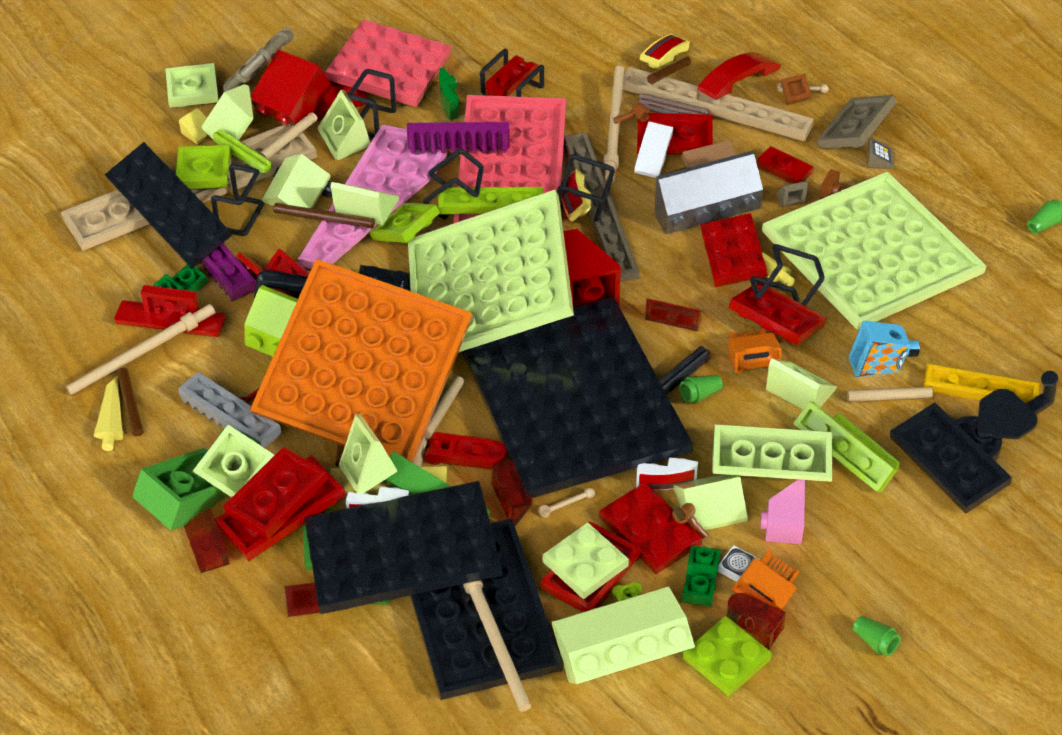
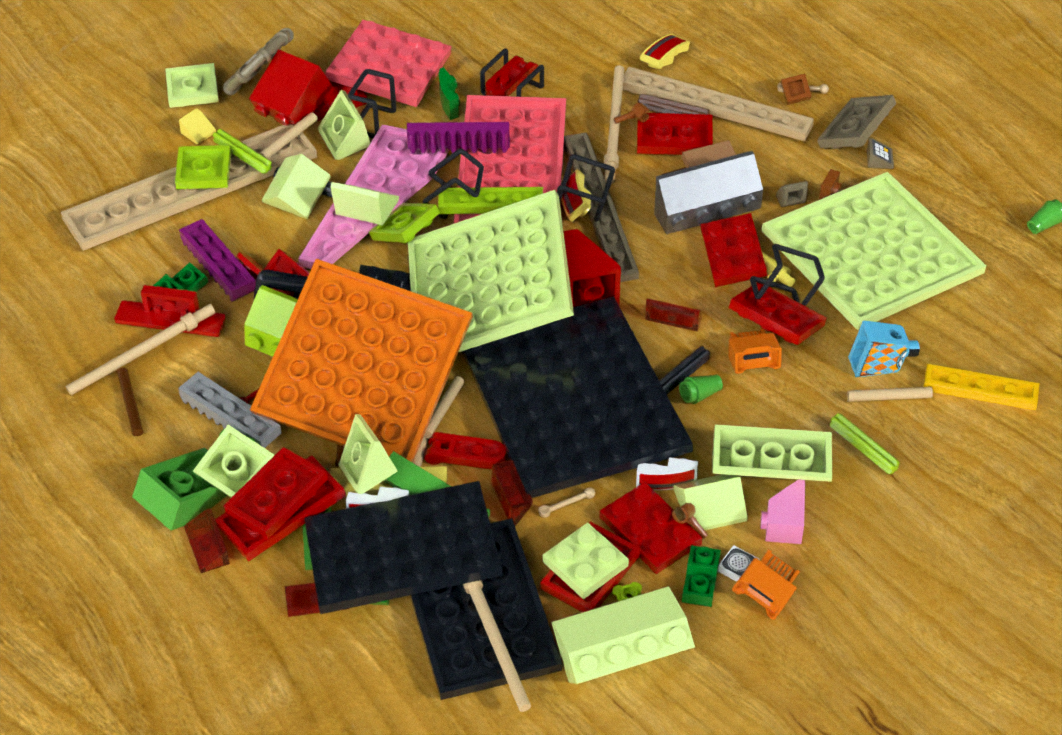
light yellow bar [94,376,123,451] -> none
black plate [104,142,232,269] -> none
yellowish green slope [201,84,253,140] -> none
black piece [211,164,264,236] -> none
reddish brown bar [273,203,375,229] -> none
white slope [634,122,673,178] -> none
reddish brown bar [647,56,691,84] -> none
lime plate [683,616,772,697] -> none
red slope [697,52,781,100] -> none
clear red leg [726,593,786,650] -> none
red plate [756,146,813,184] -> none
yellowish green slope [766,358,837,410] -> none
lime plate [793,401,898,493] -> none
bright green cone [853,616,901,656] -> none
black plate [890,371,1058,514] -> none

